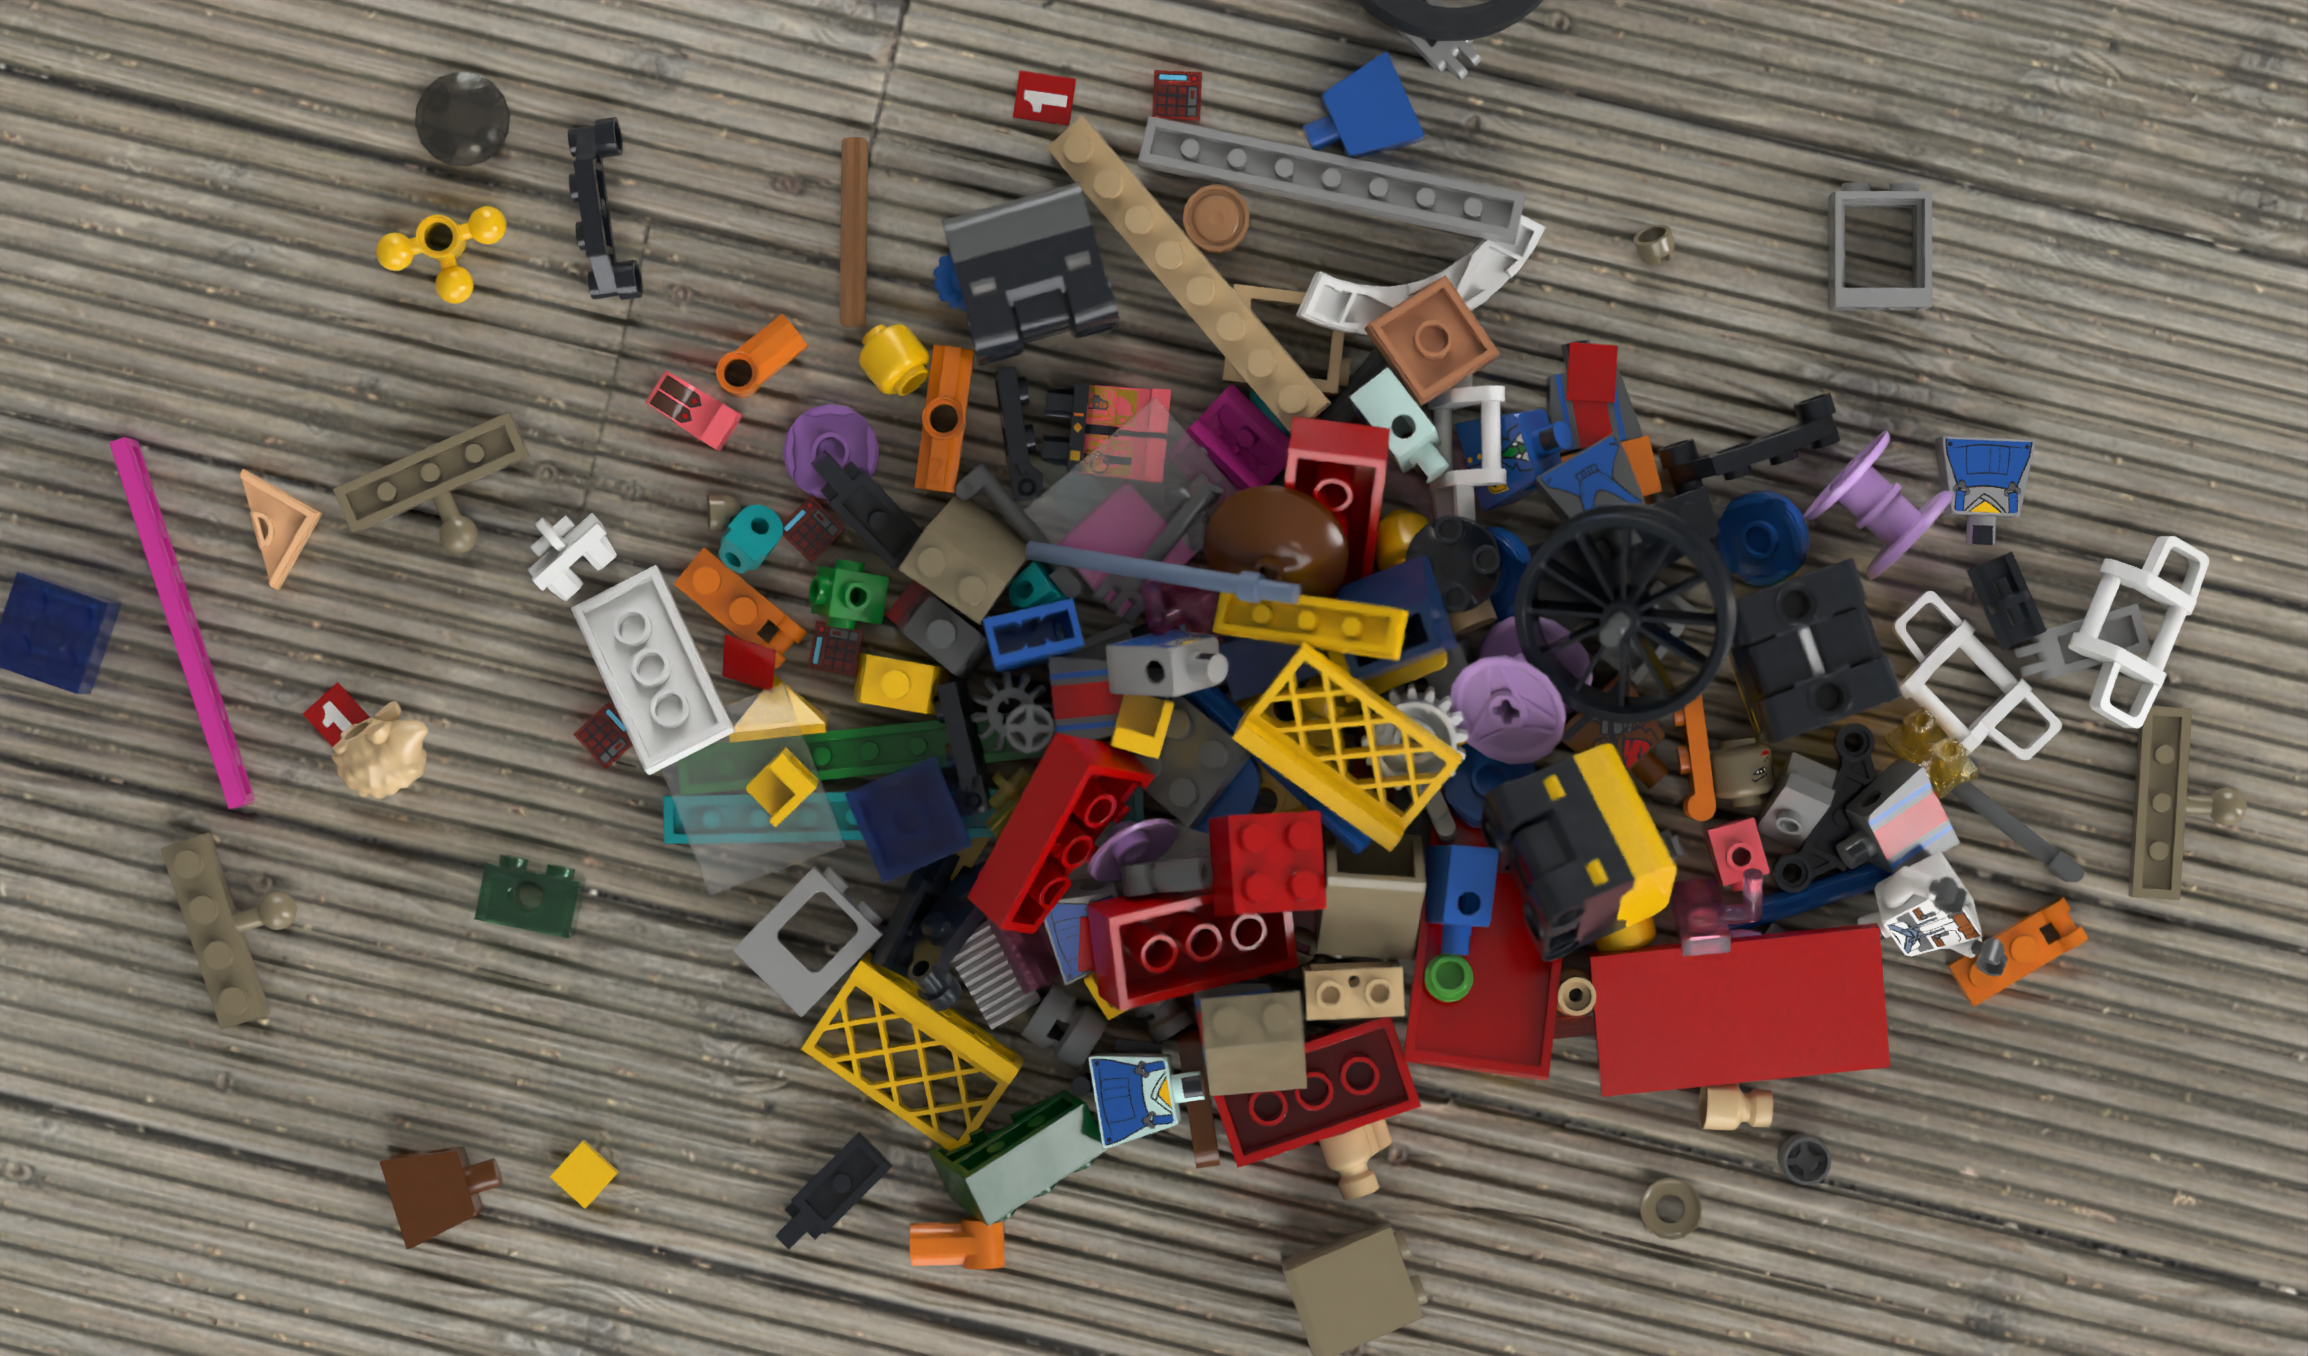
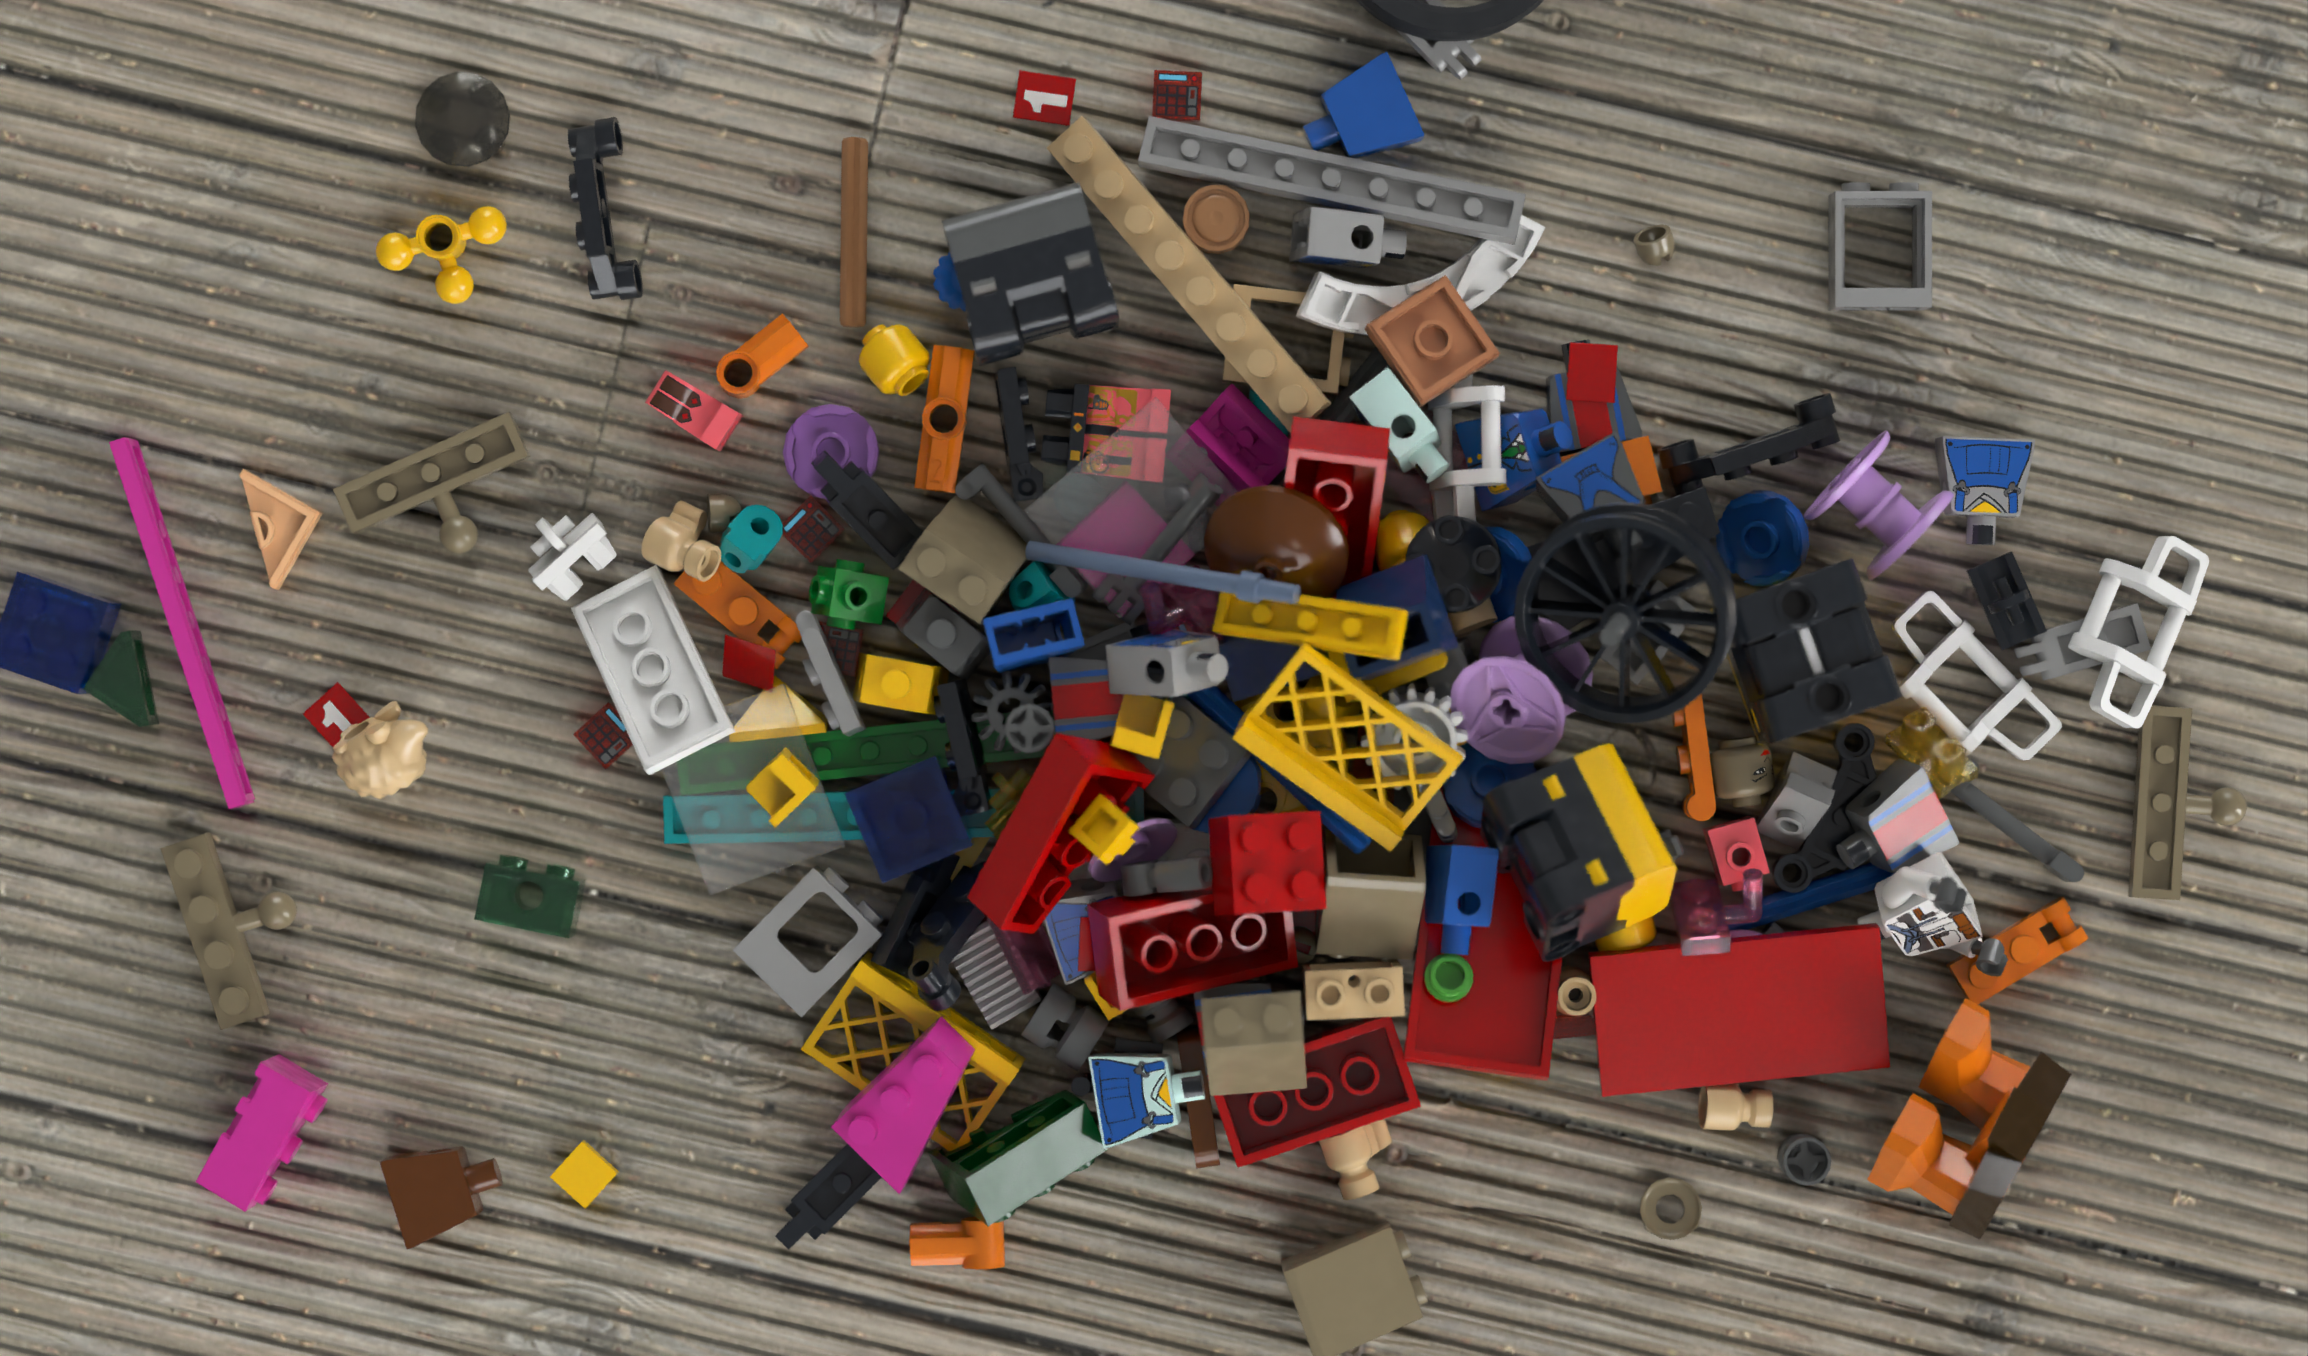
reddish brown torso [1559,671,1670,789] -> none
none -> clear green slope [83,630,159,727]
none -> dark pink wedge [196,1054,328,1212]
none -> tan piece [641,500,721,582]
none -> light grey hinge [795,610,866,737]
none -> dark pink wedge [831,1016,975,1195]
none -> yellow tile [1069,794,1139,864]
none -> light grey torso [1289,206,1407,268]
none -> orange piece [1867,998,2071,1240]

